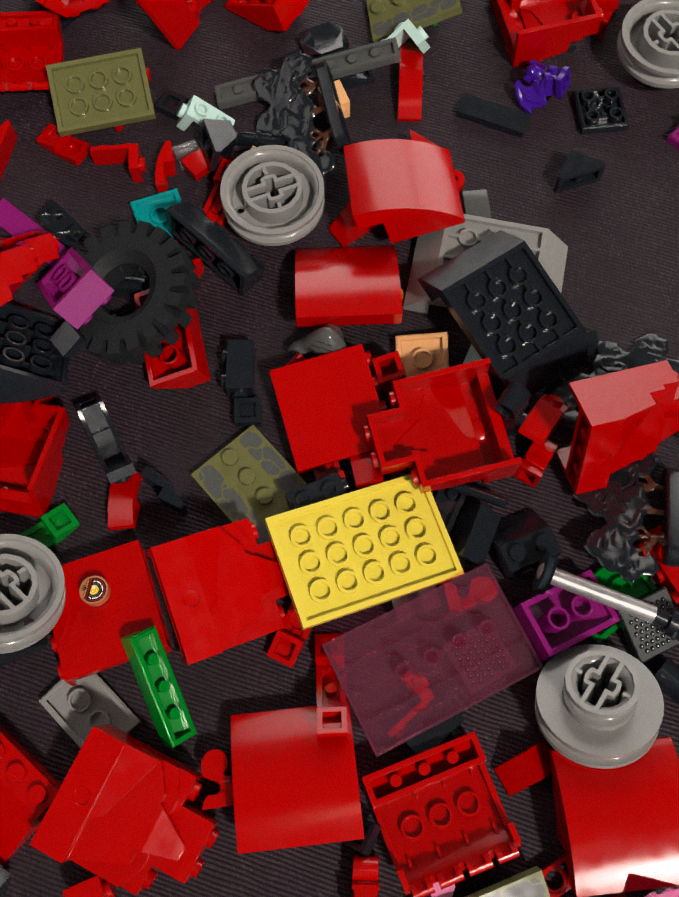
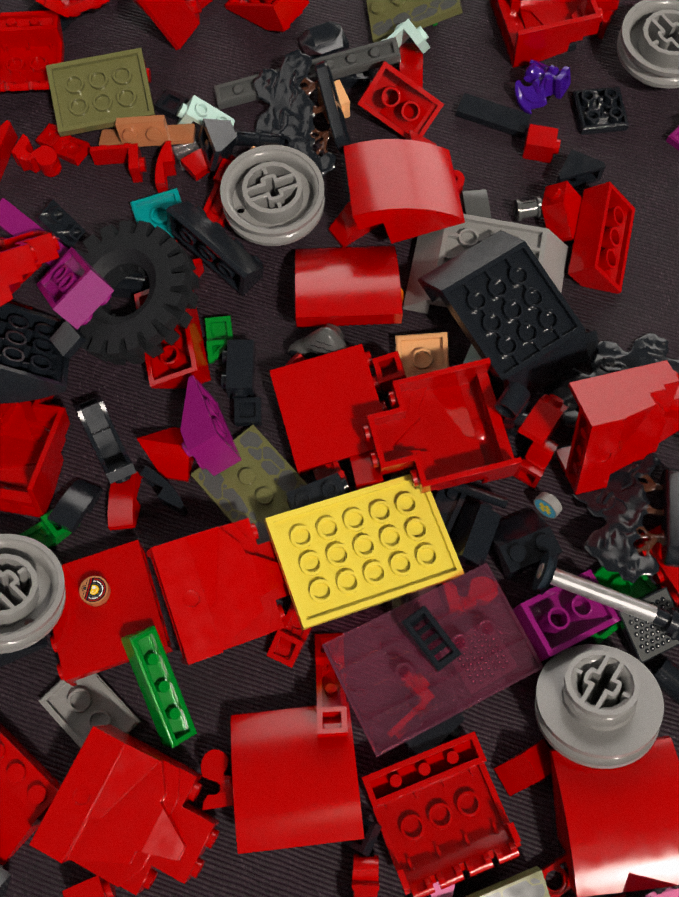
none -> red leg [11,134,62,177]
none -> black slope [48,479,103,533]
none -> nougat bracket [99,115,196,147]
none -> red slope [136,427,194,482]
none -> magenta slope [180,375,242,476]
none -> green slope [205,316,233,364]
none -> red slope [357,61,444,140]
none -> black slope [399,605,462,673]
none -> dark grey bush [513,196,543,222]
none -> red brick [522,124,561,163]
none -> tile [534,492,562,519]
none -> red slope [541,181,582,242]
none -> red slope [568,181,635,294]

